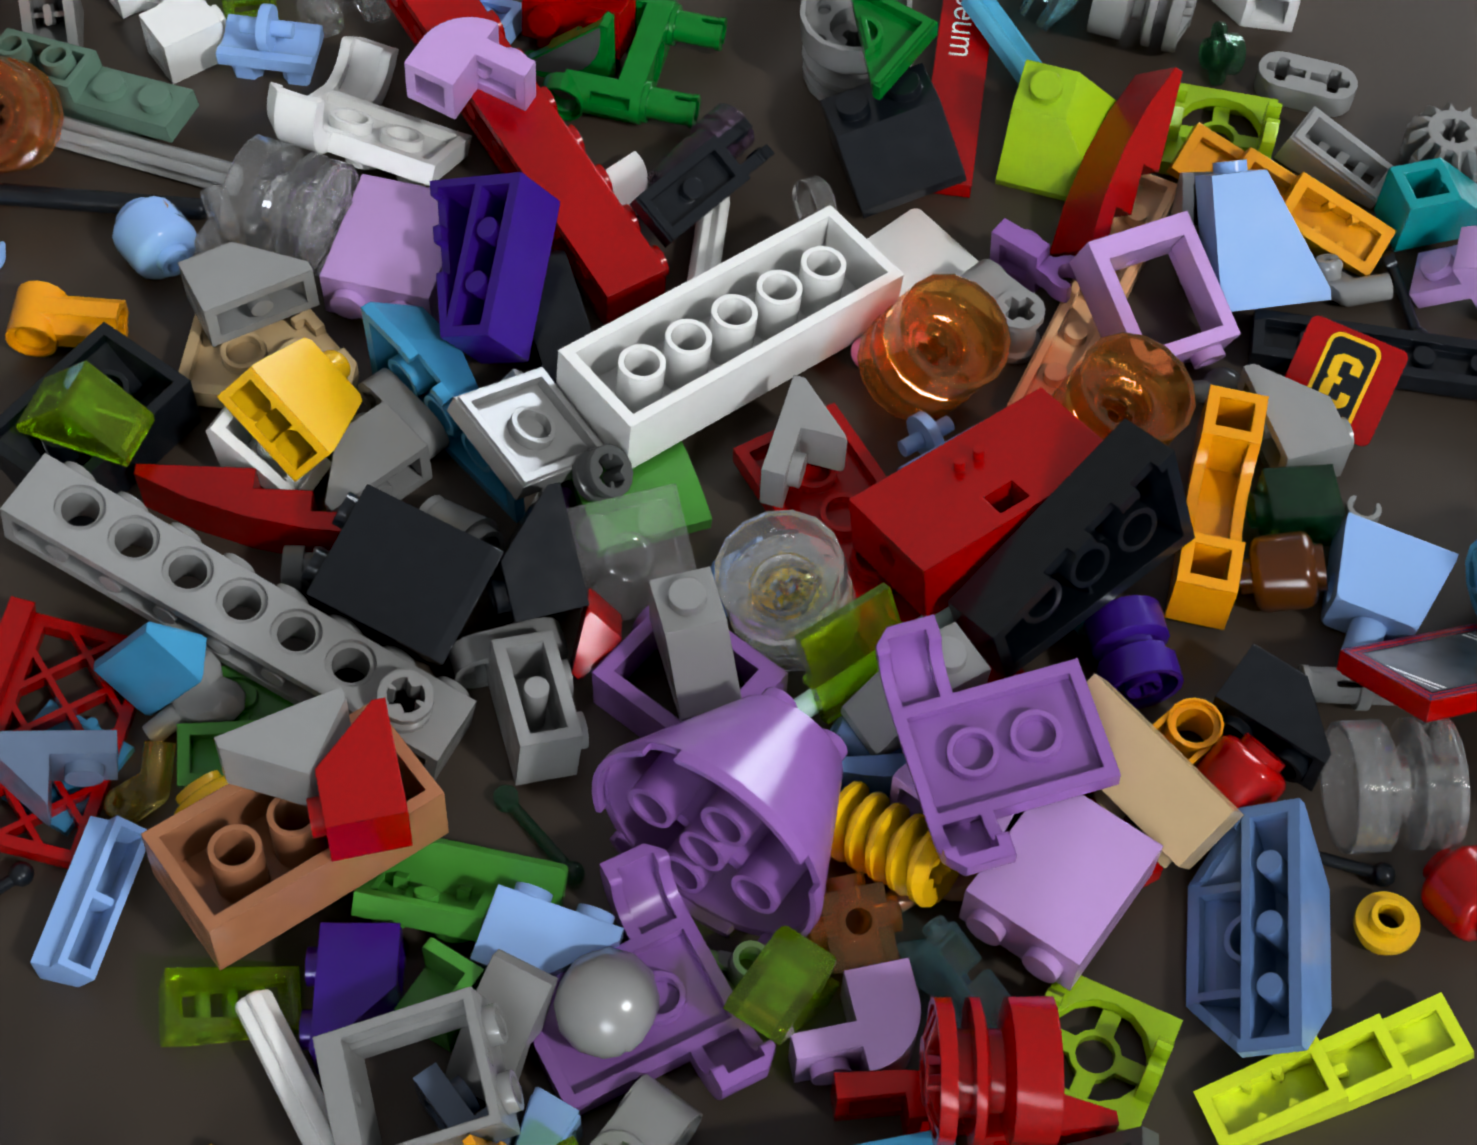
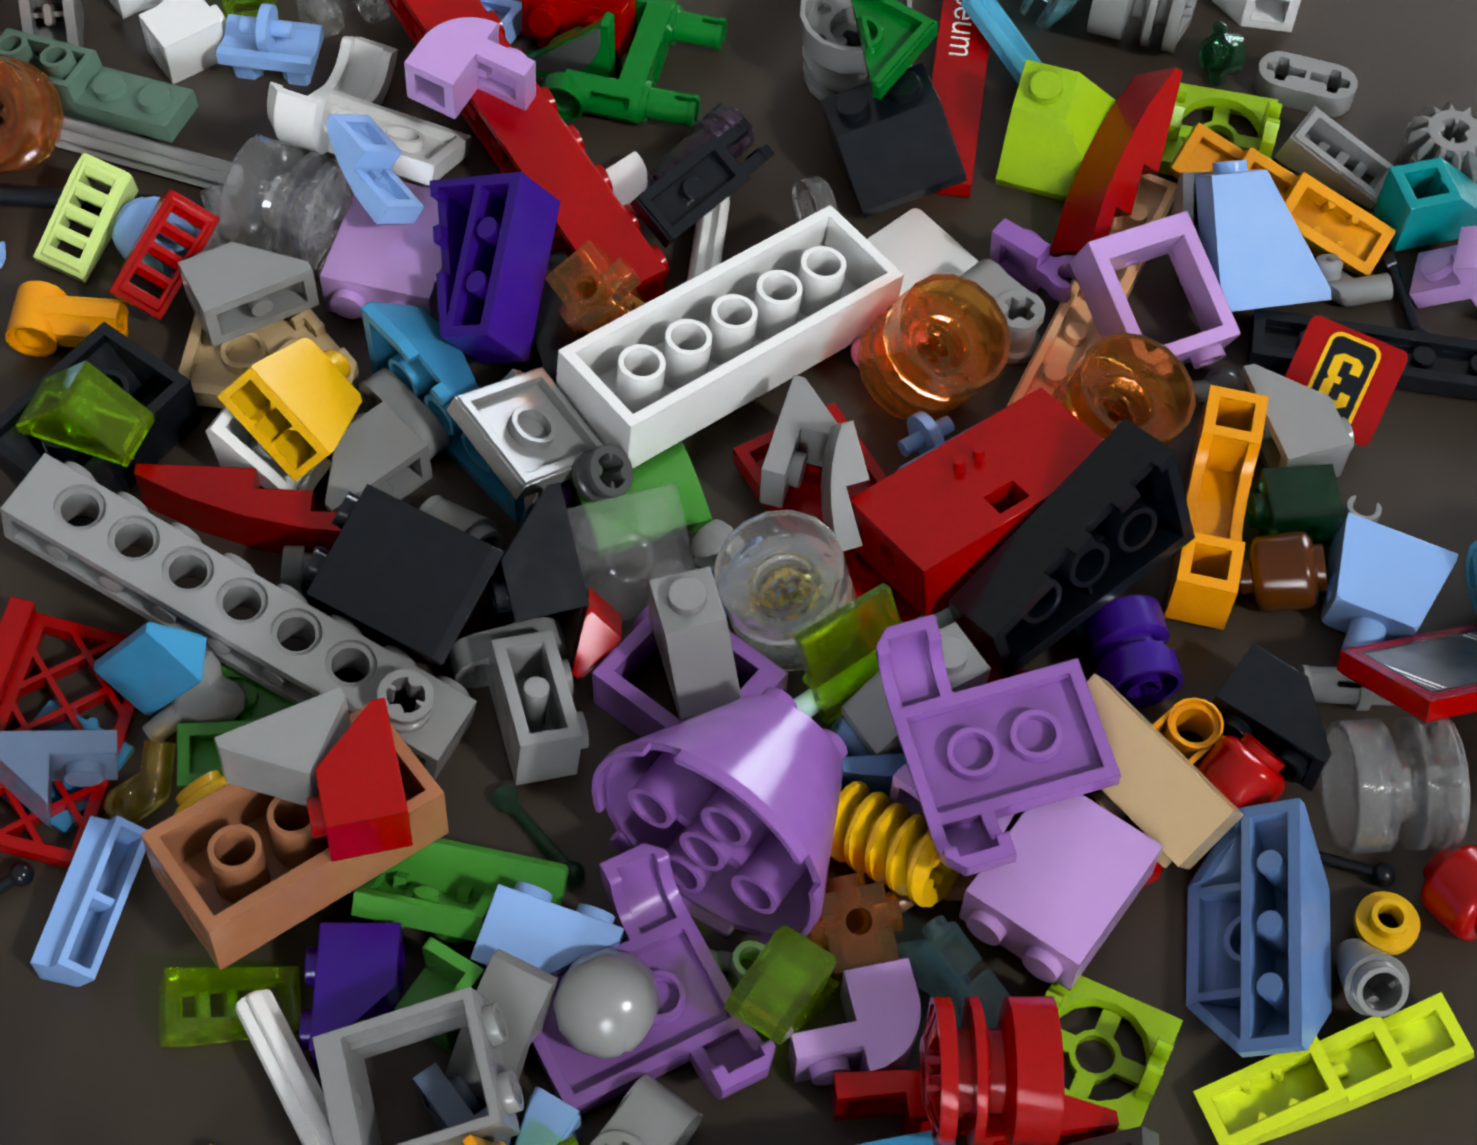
none -> yellowish green slope [33,152,139,284]
none -> red slope [108,189,220,321]
none -> light blue slope [326,114,425,225]
none -> clear orange brick [545,240,646,335]
none -> light grey hinge [690,519,744,573]
none -> light grey slope [821,420,870,553]
none -> light grey cone [1333,938,1410,1017]

